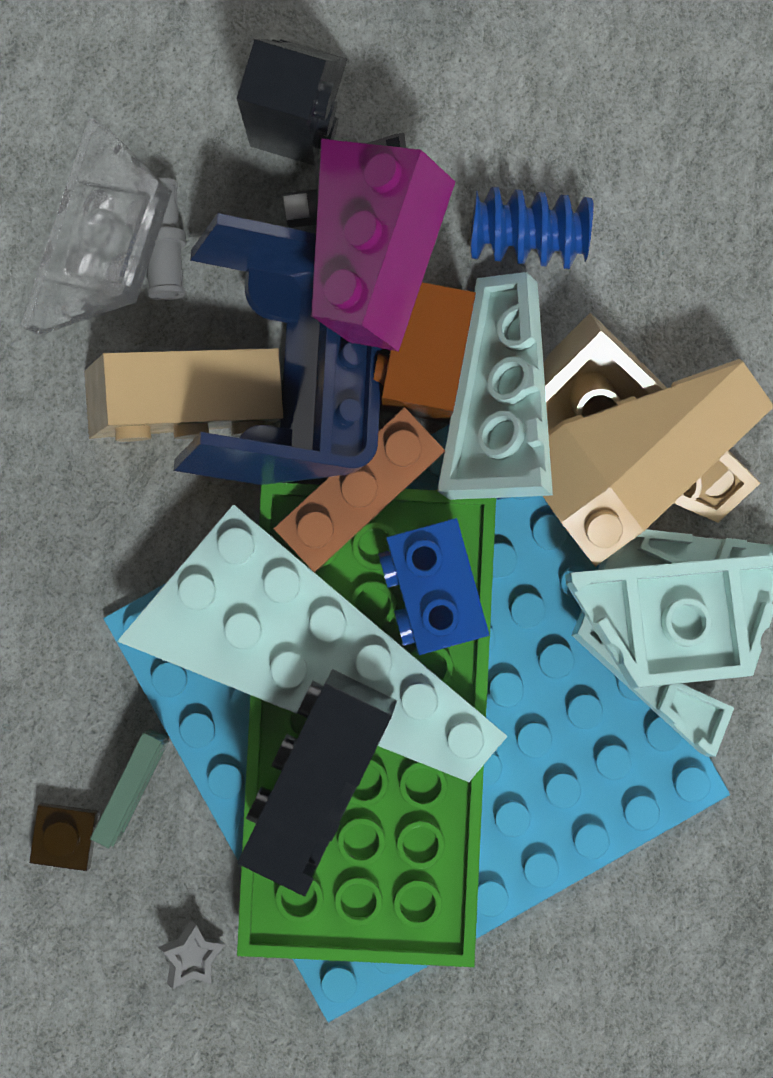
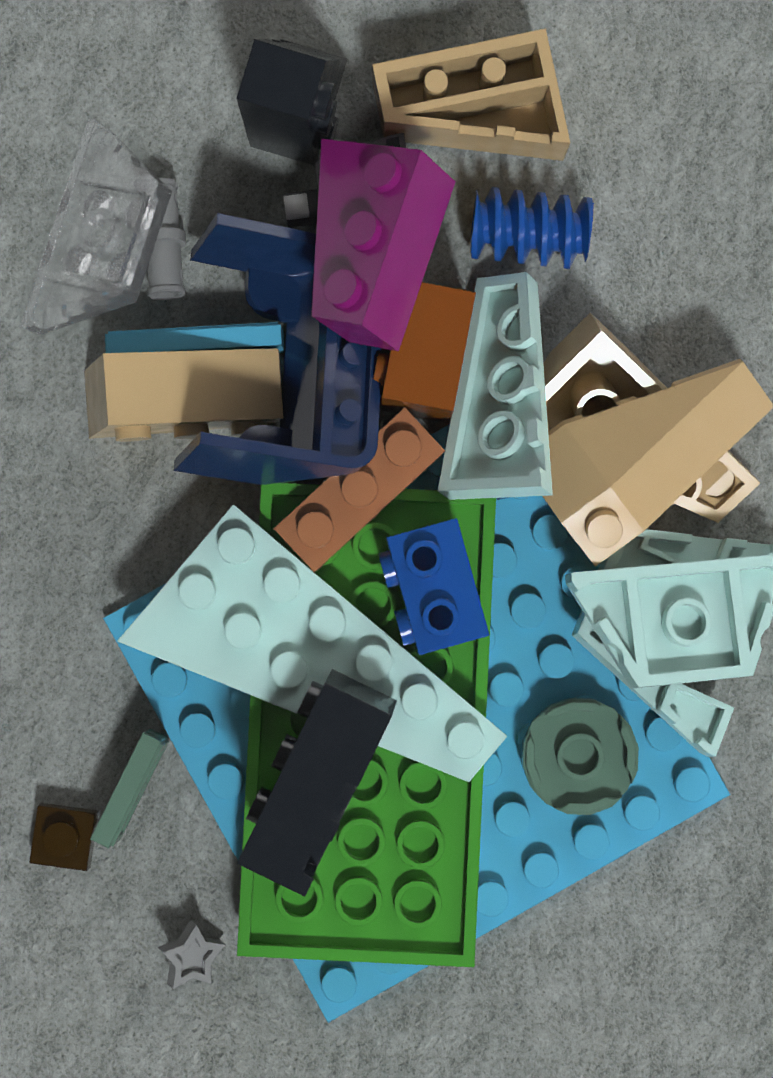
none -> medium azure tile [105,322,285,353]
none -> tan wedge [372,28,570,161]
none -> sand green tile [521,698,639,815]

